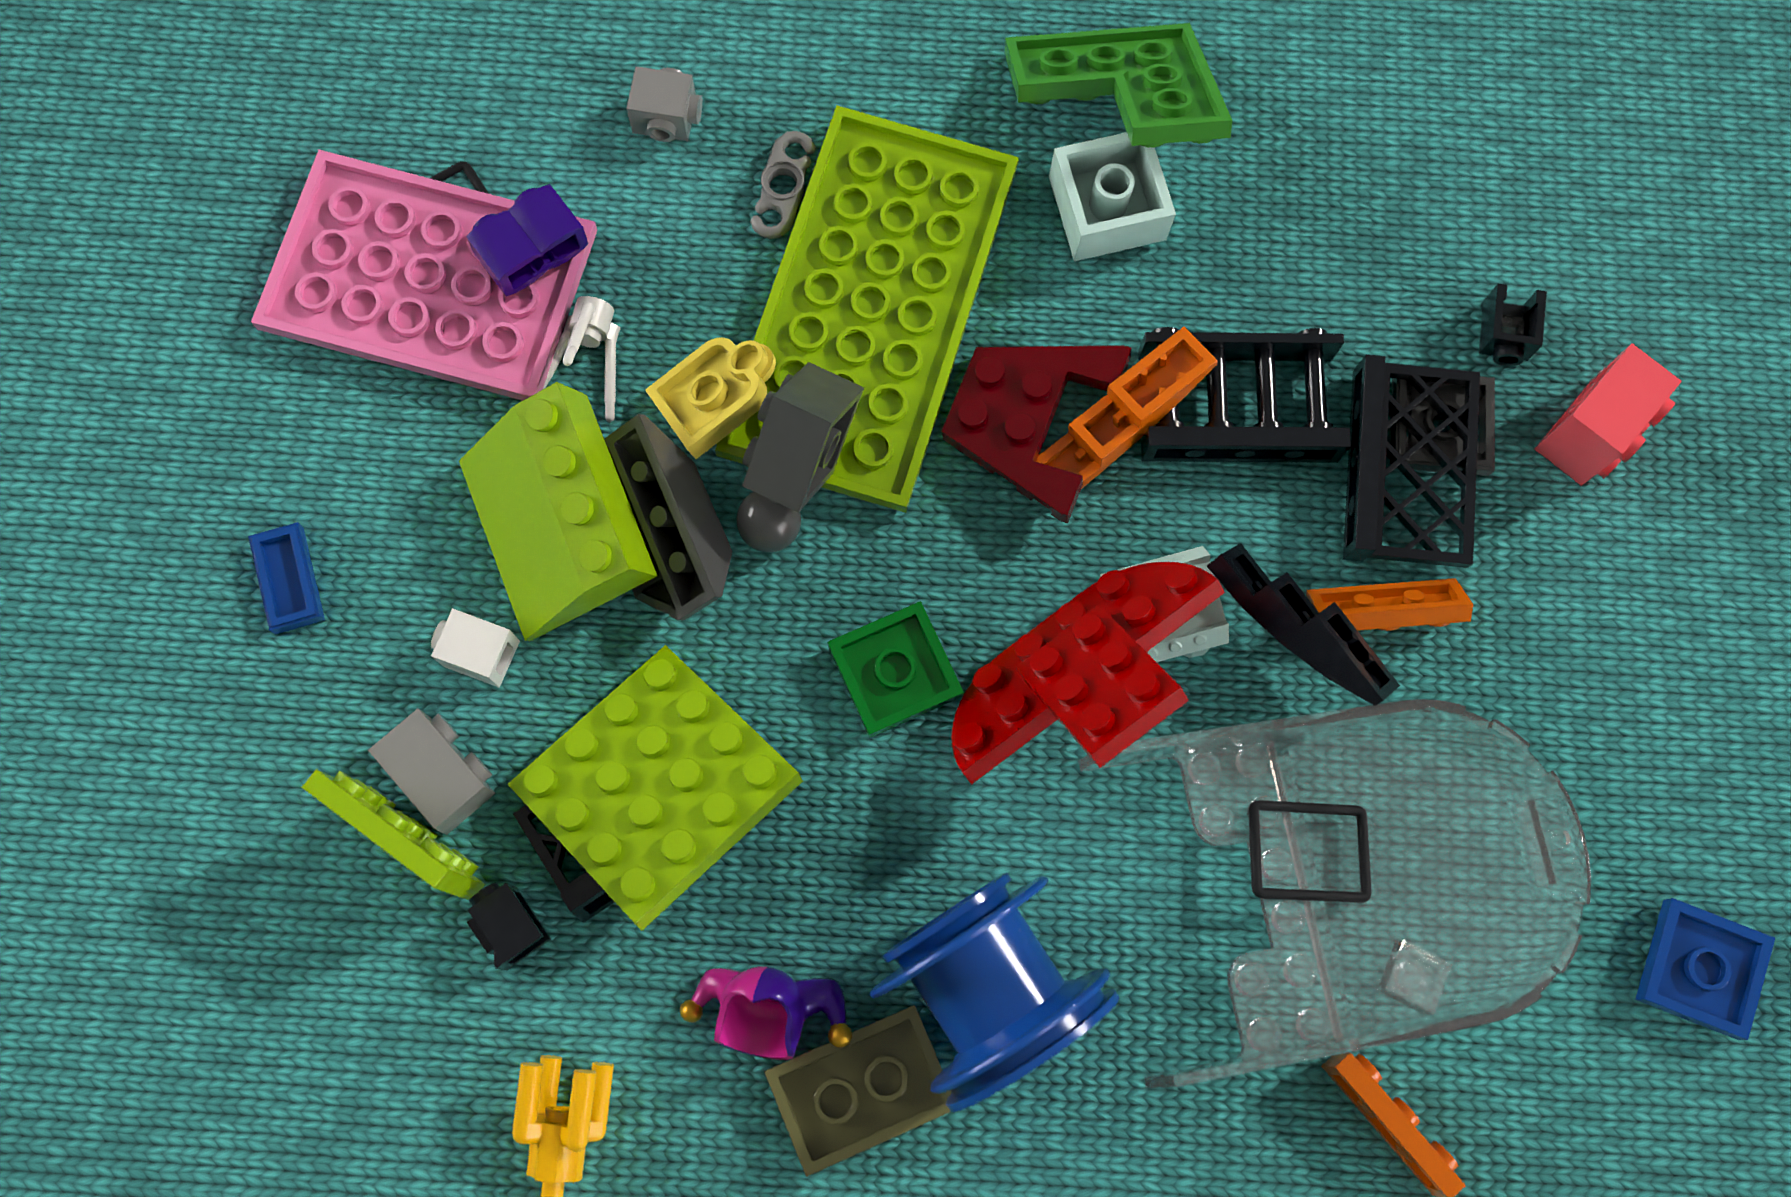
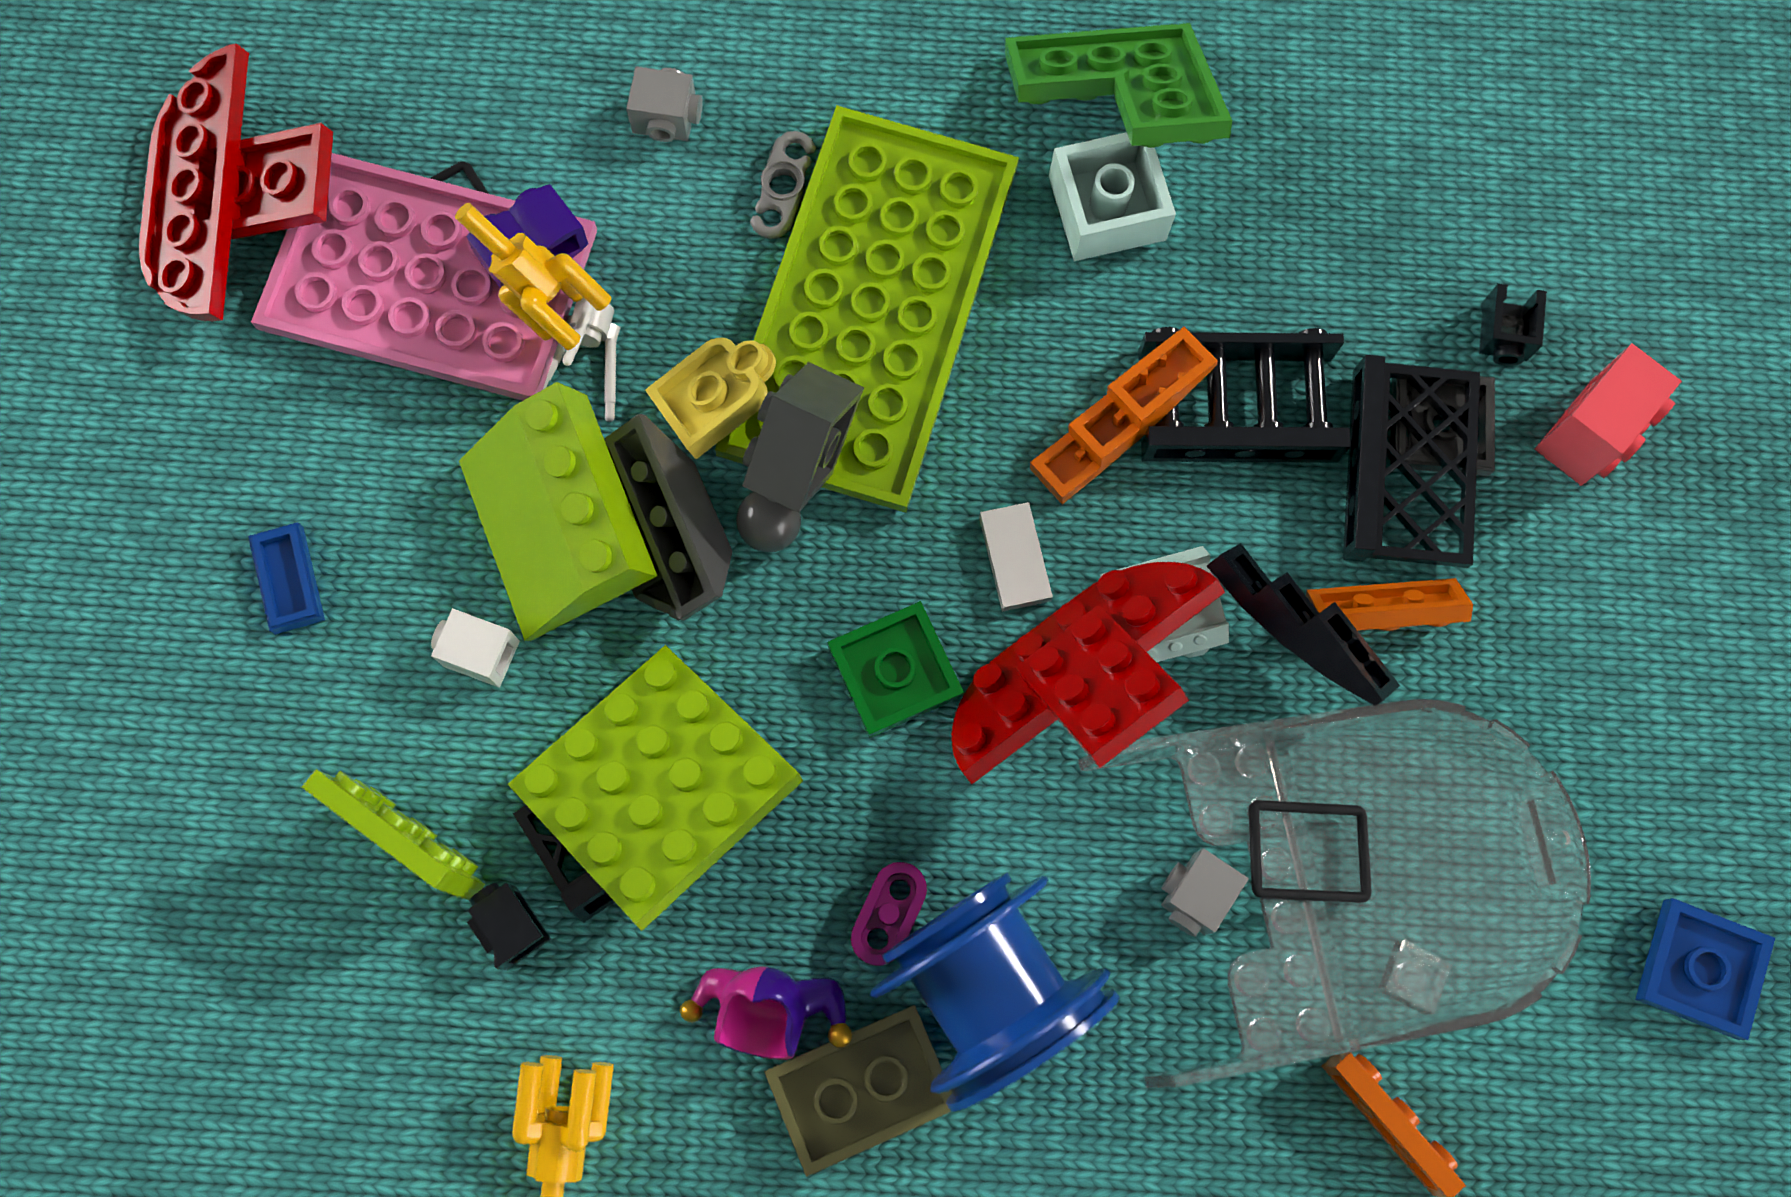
light grey brick [368,708,496,835] -> none
dark red wing [942,345,1132,523] -> none
none -> red plate [139,43,333,321]
none -> yellow plant [455,203,611,350]
none -> magenta plate [851,862,927,966]
none -> white tile [979,502,1053,612]
none -> light grey brick [1161,848,1249,937]

